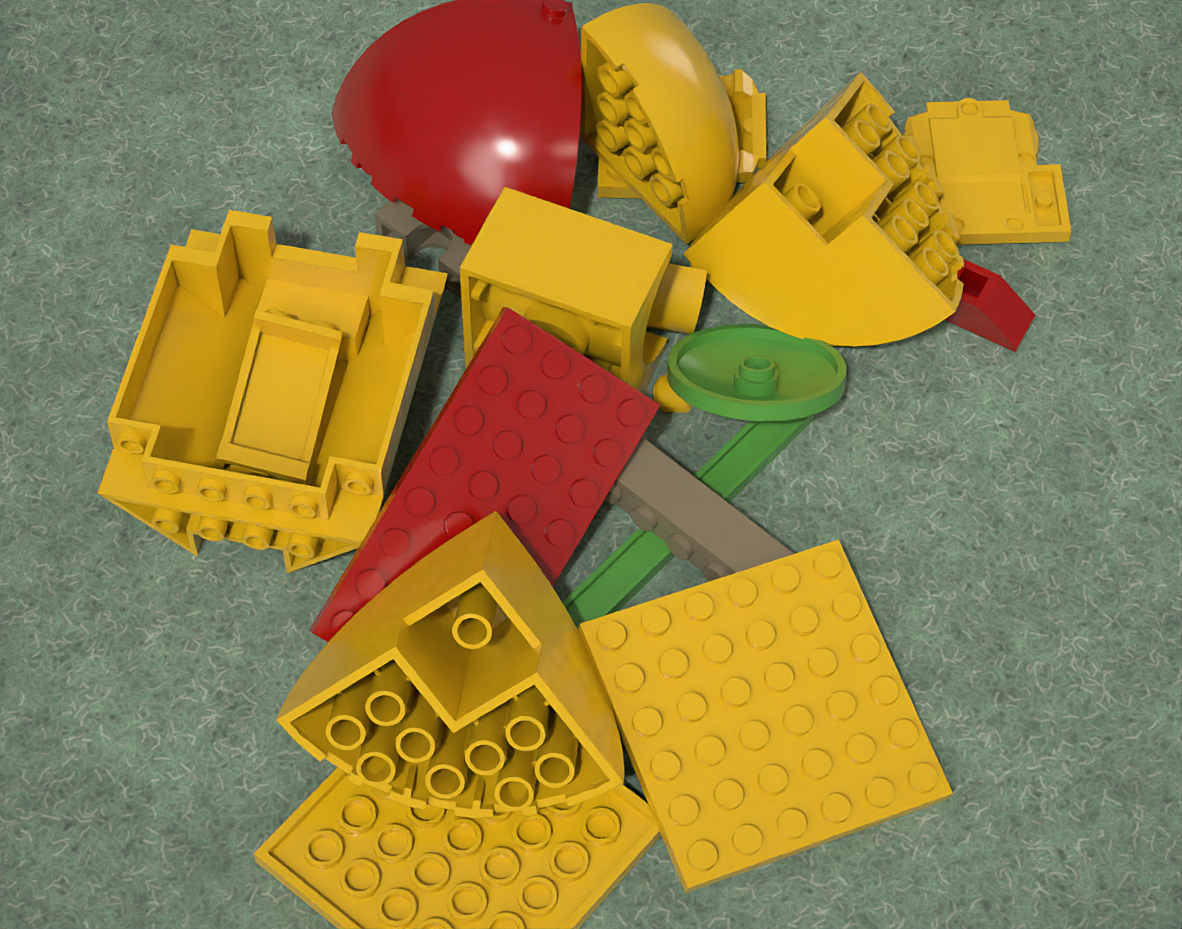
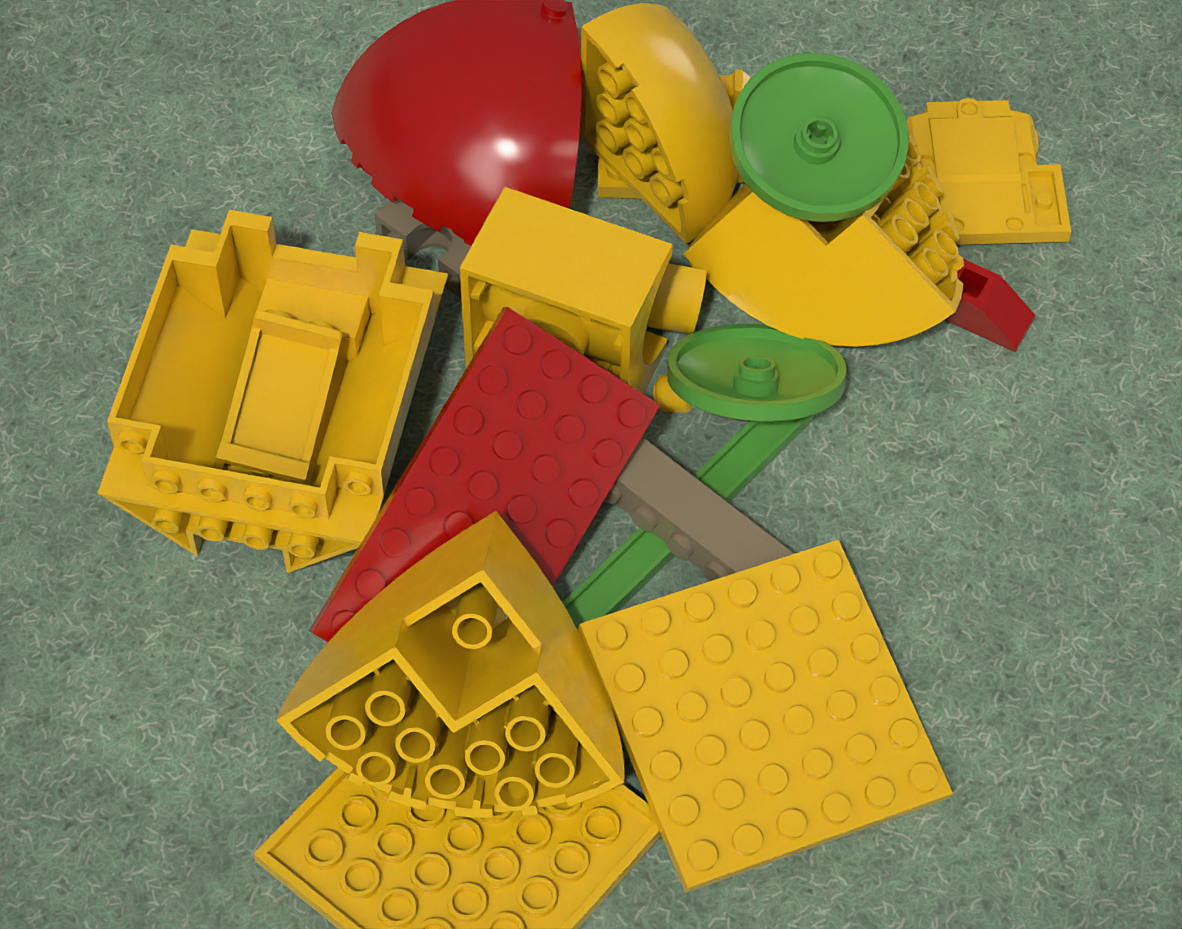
none -> bright green dish [729,53,909,222]

